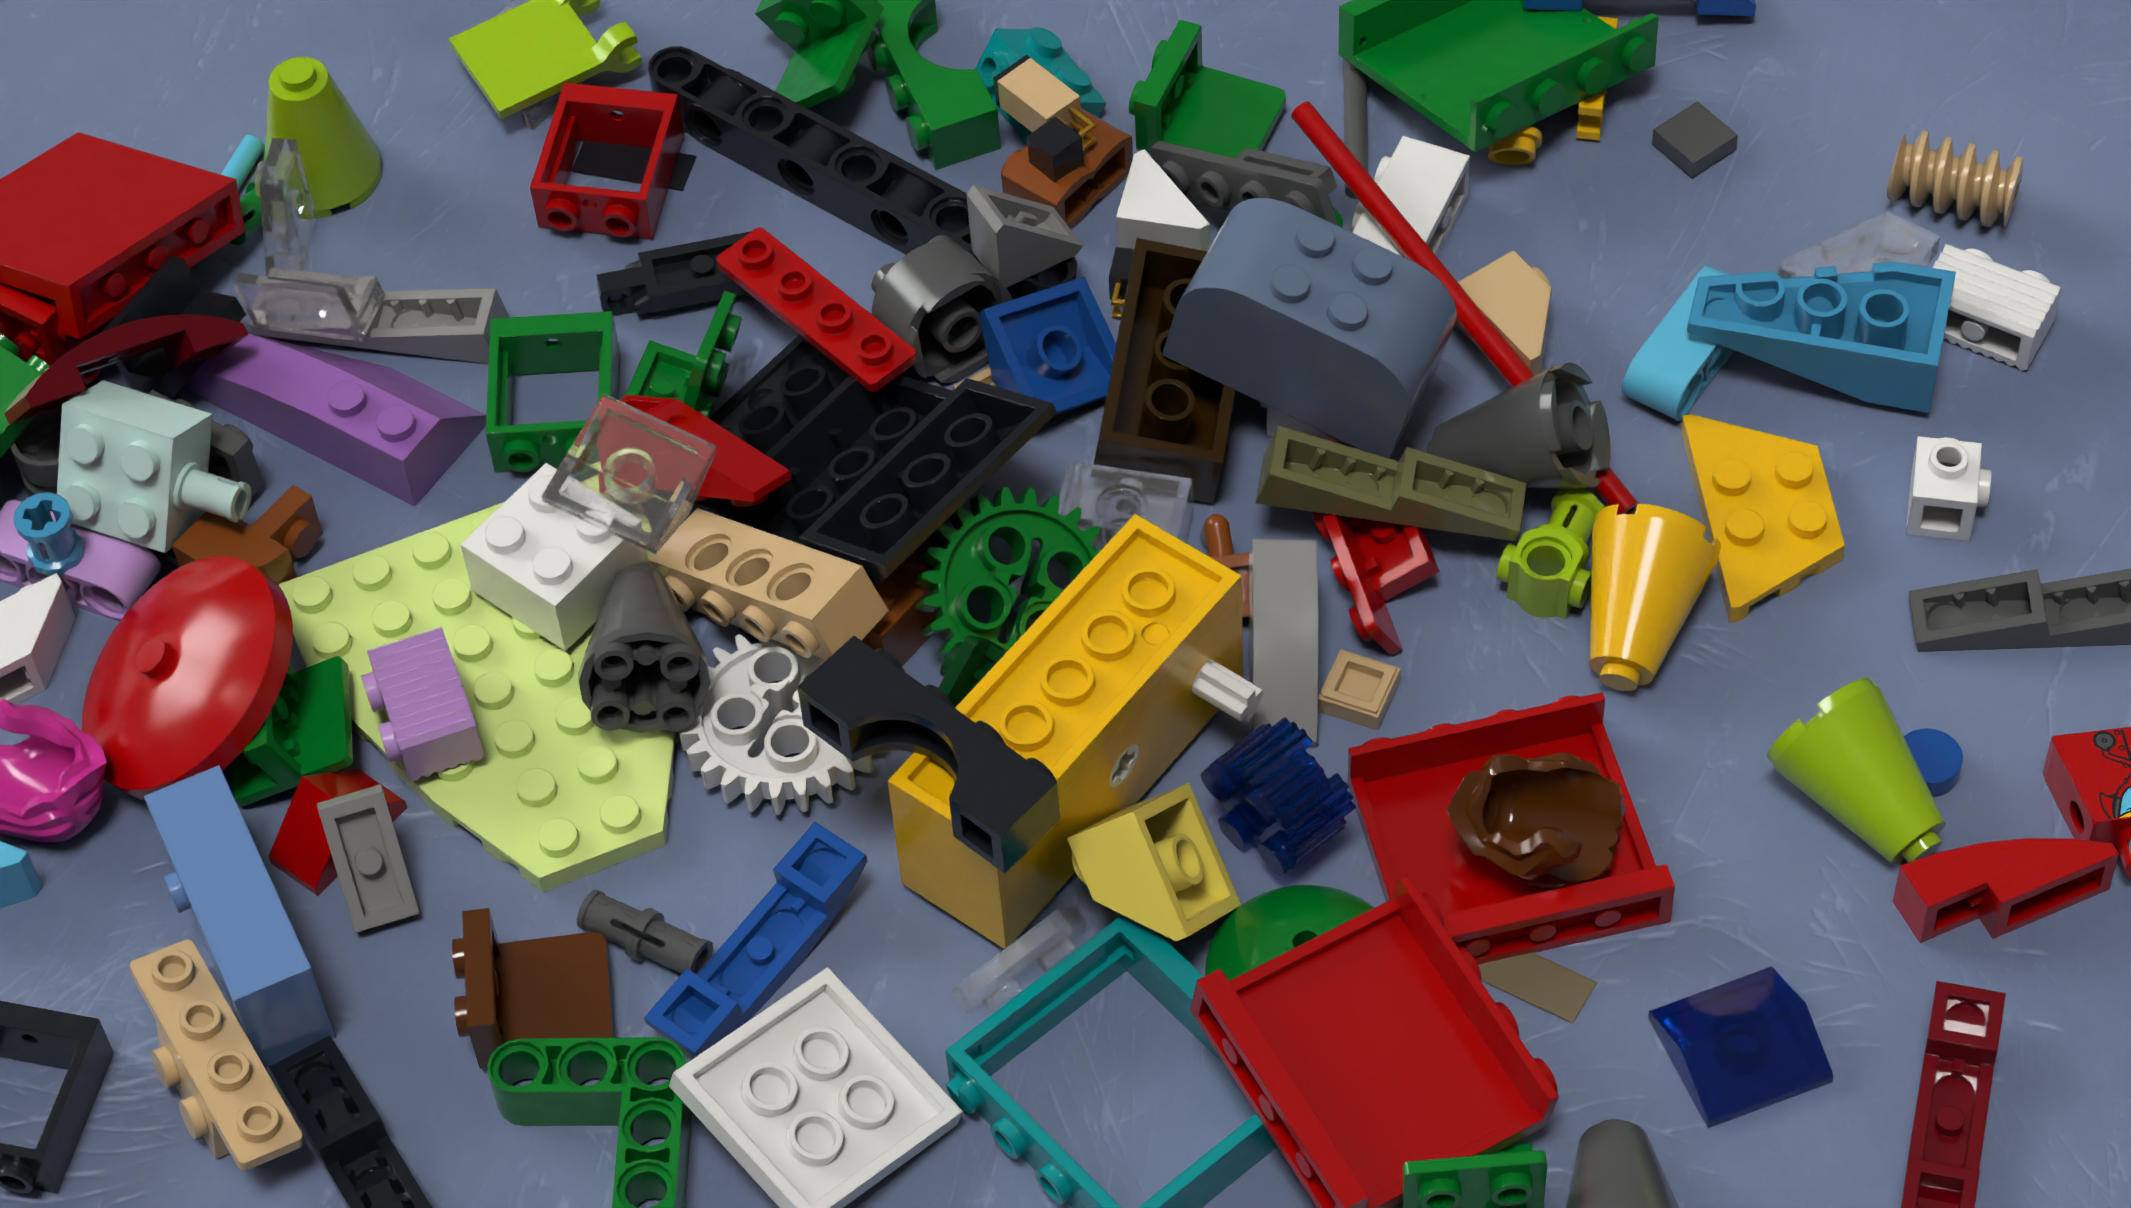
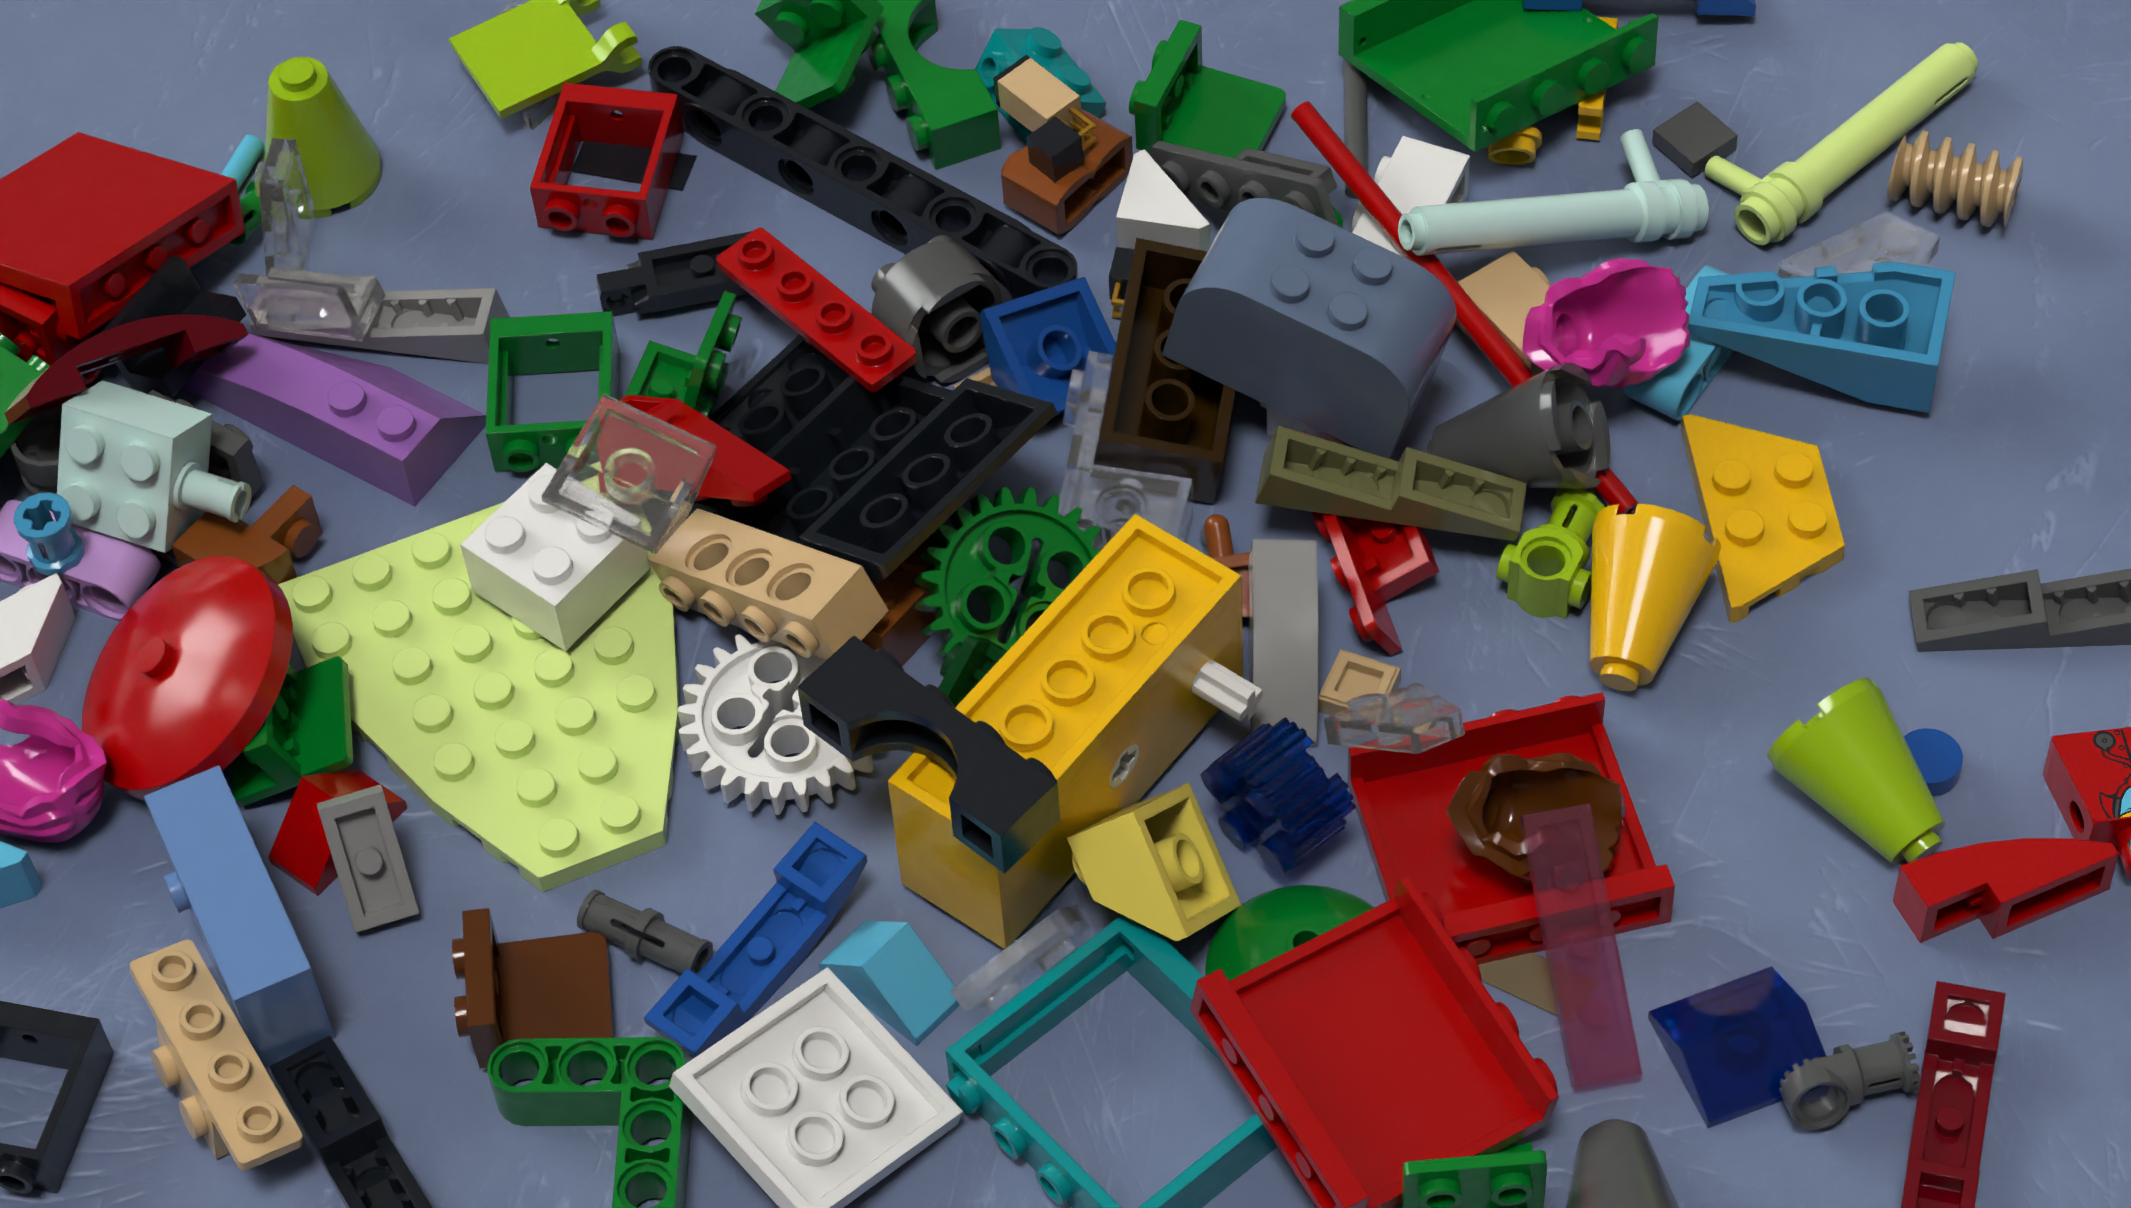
lavender brick [361,627,484,781] -> none
dark grey cone [578,564,710,732] -> none
light grey slope [966,185,1083,288] -> none
white brick [1906,436,1992,542] -> none
white brick [1933,244,2062,371] -> none
none -> medium azure slope [819,920,963,1046]
none -> clear wing [1063,351,1114,473]
none -> clear wing [1323,683,1465,754]
none -> light aqua cylinder [1398,129,1709,256]
none -> clear pink tile [1519,803,1642,1087]
none -> dark pink hair [1522,258,1691,388]
none -> yellowish green cylinder [1704,42,1978,245]
none -> dark grey connector [1779,1031,1920,1130]

